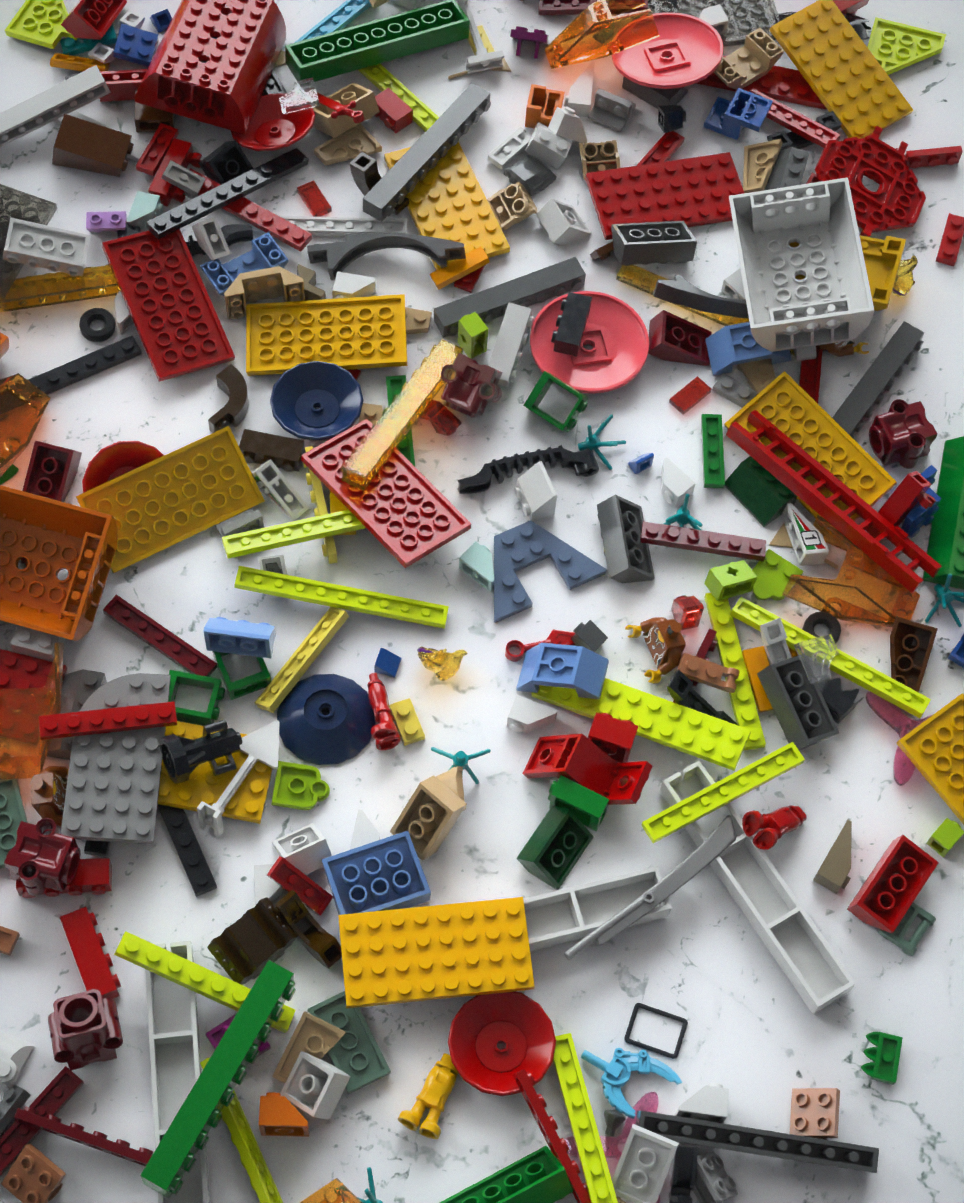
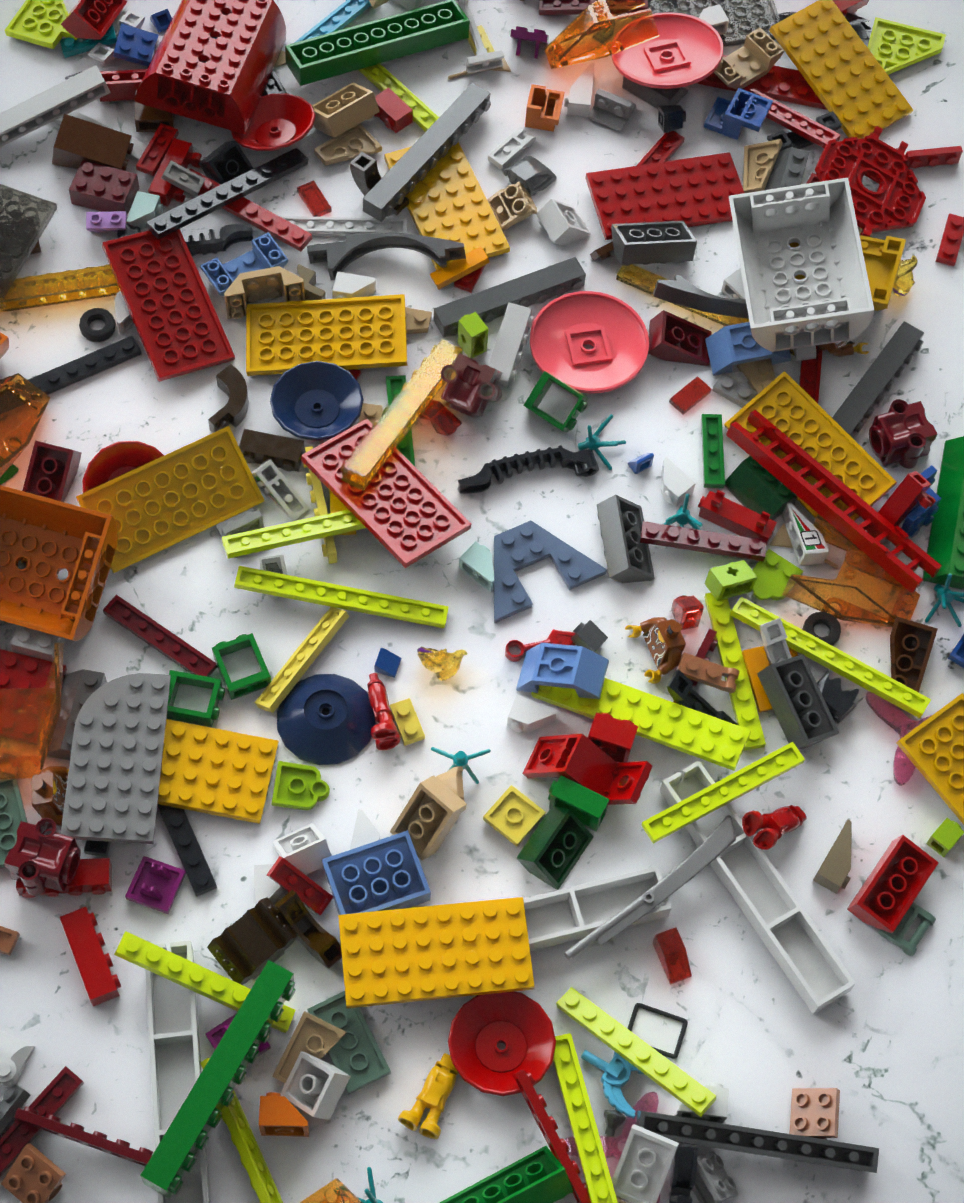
white bracket [3,218,90,276] -> none
red plate [39,701,177,740] -> none
dark red piece [48,989,123,1071] -> none
light orange tile [50,53,110,72] -> none
black piece [160,720,242,784] -> none
white slope [192,216,231,261] -> none
white piece [197,720,280,838] -> none
light blue slope [203,617,276,659] -> none
clear tile [279,78,320,114] -> none
red sword [302,89,365,123] -> none
white slope [514,461,557,522] -> none
white slope [525,122,572,169] -> none
white slope [548,107,588,144] -> none
black brick [551,292,592,357] -> none
tan slope [578,140,621,180] -> none
clear tile [794,634,839,685] -> none
green plate [861,1032,903,1085] -> none
none -> dark red brick [68,160,140,215]
none -> magenta plate [125,856,186,914]
none -> light yellow plate [483,785,546,847]
none -> neon yellow plate [556,987,716,1117]
none -> clear red slope [652,927,692,985]
none -> red brick [698,490,777,546]

